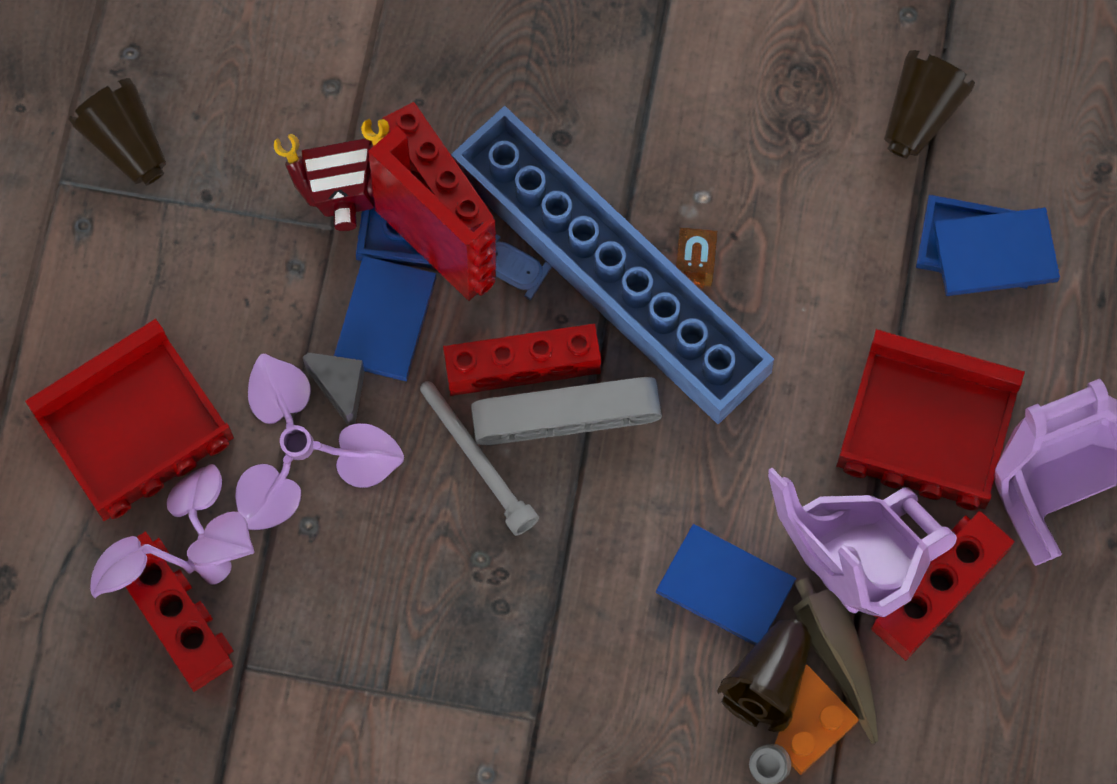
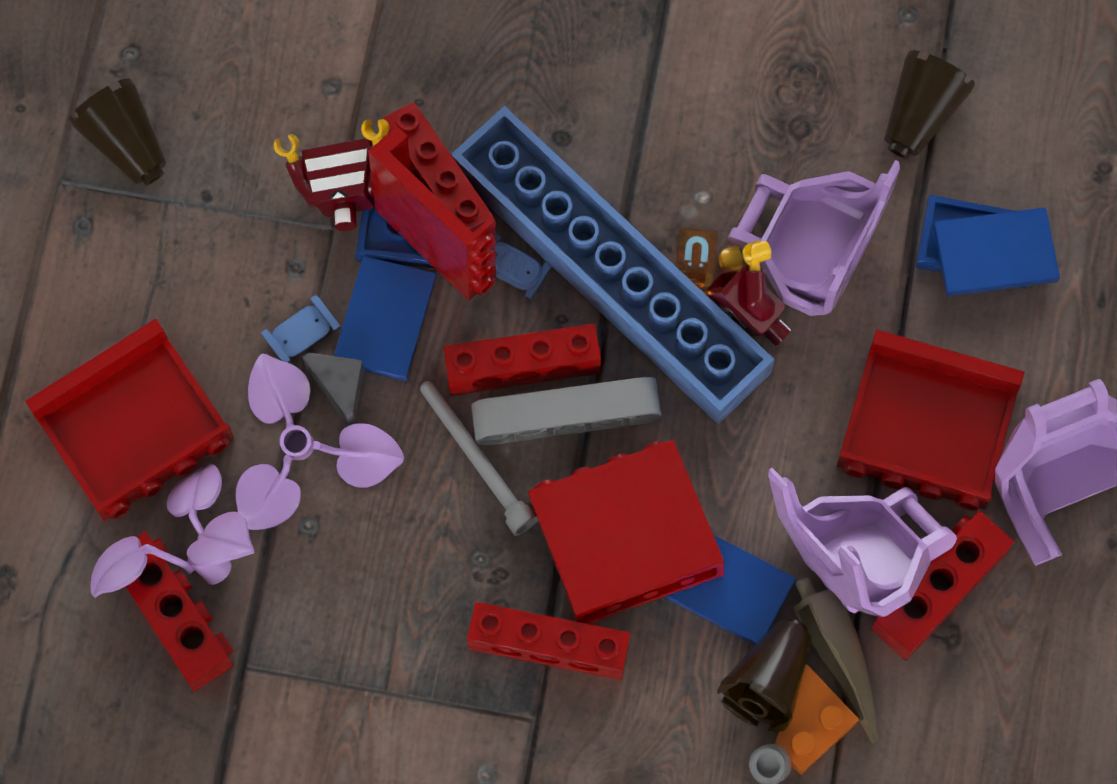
none -> medium blue piece [261,294,341,363]
none -> red brick [467,601,631,681]
none -> red panel [528,440,724,624]
none -> dark red torso [704,240,791,346]
none -> lavender piece [727,160,900,316]

